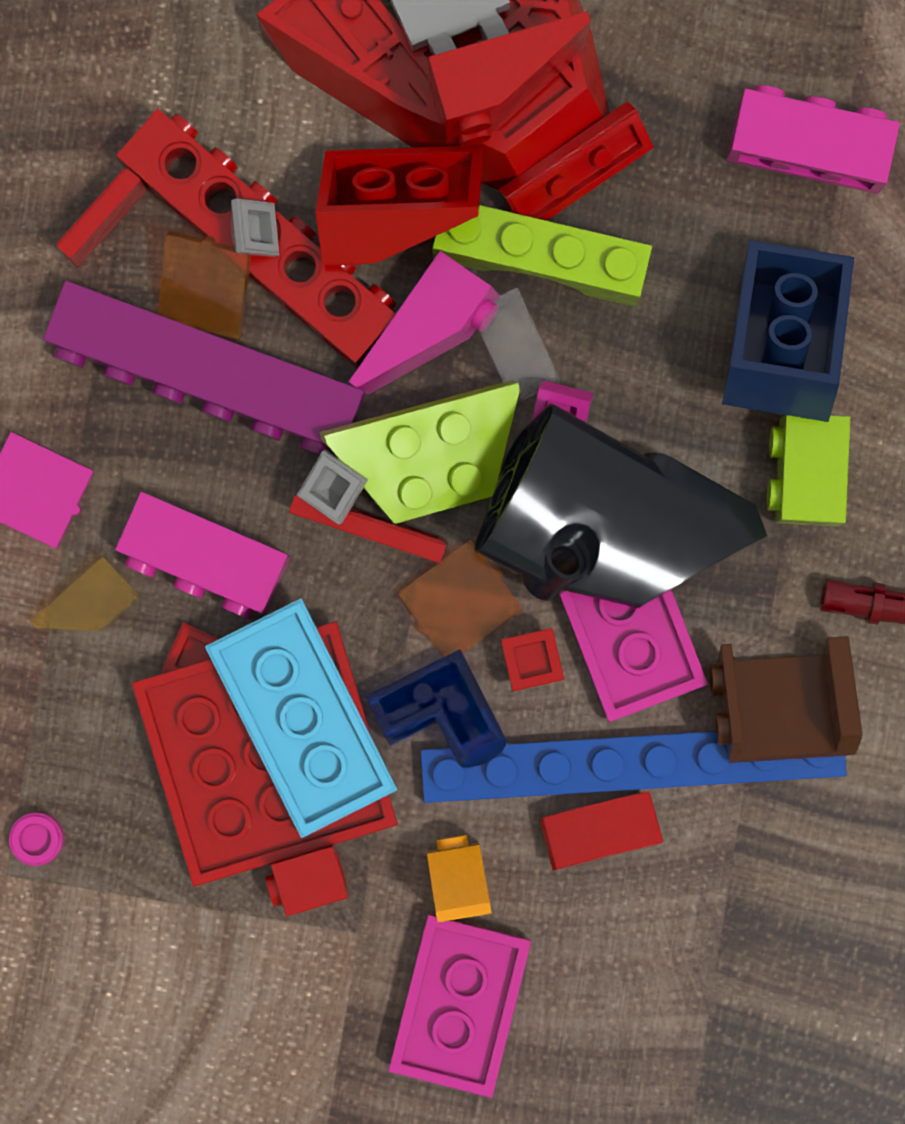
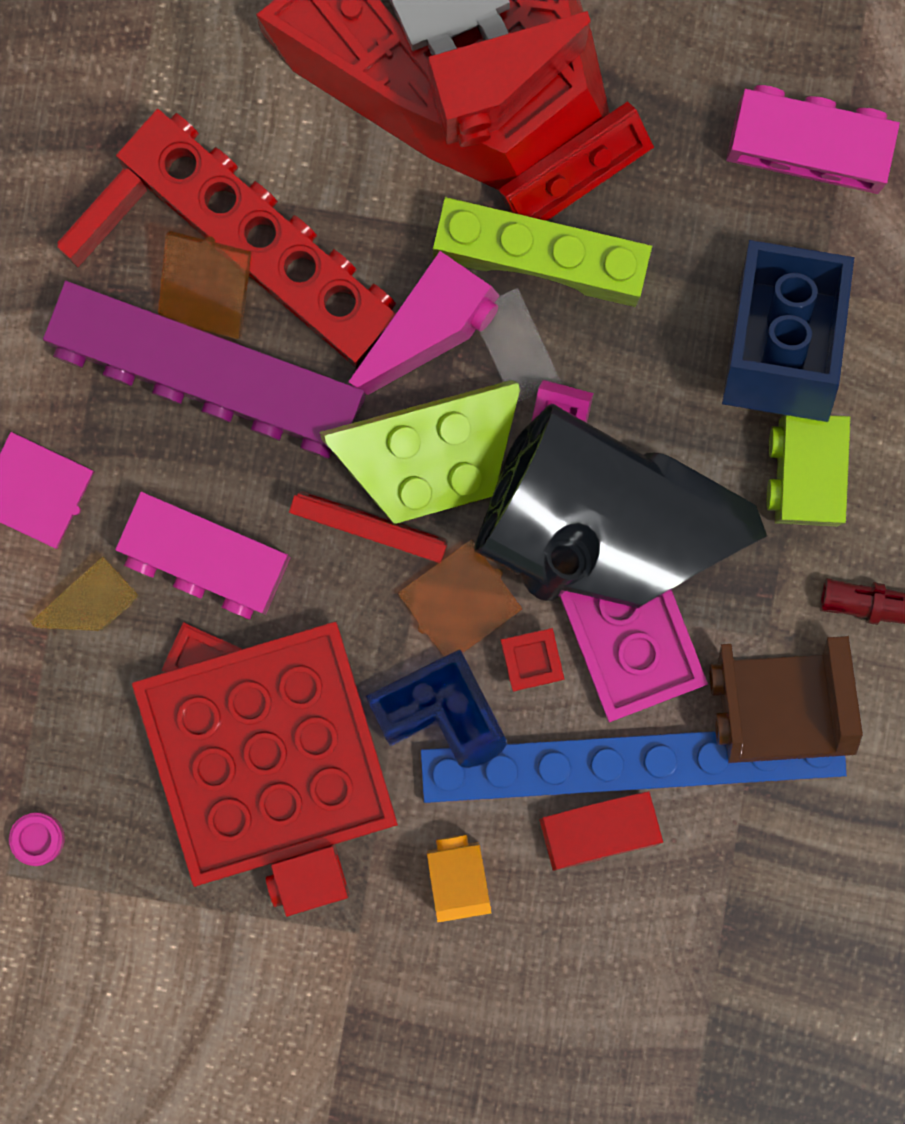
medium azure tile [205,598,397,838] -> none
light grey slope [230,198,280,257] -> none
light grey slope [297,450,368,525] -> none
red slope [315,145,484,266] -> none
dark pink plate [388,913,531,1098] -> none

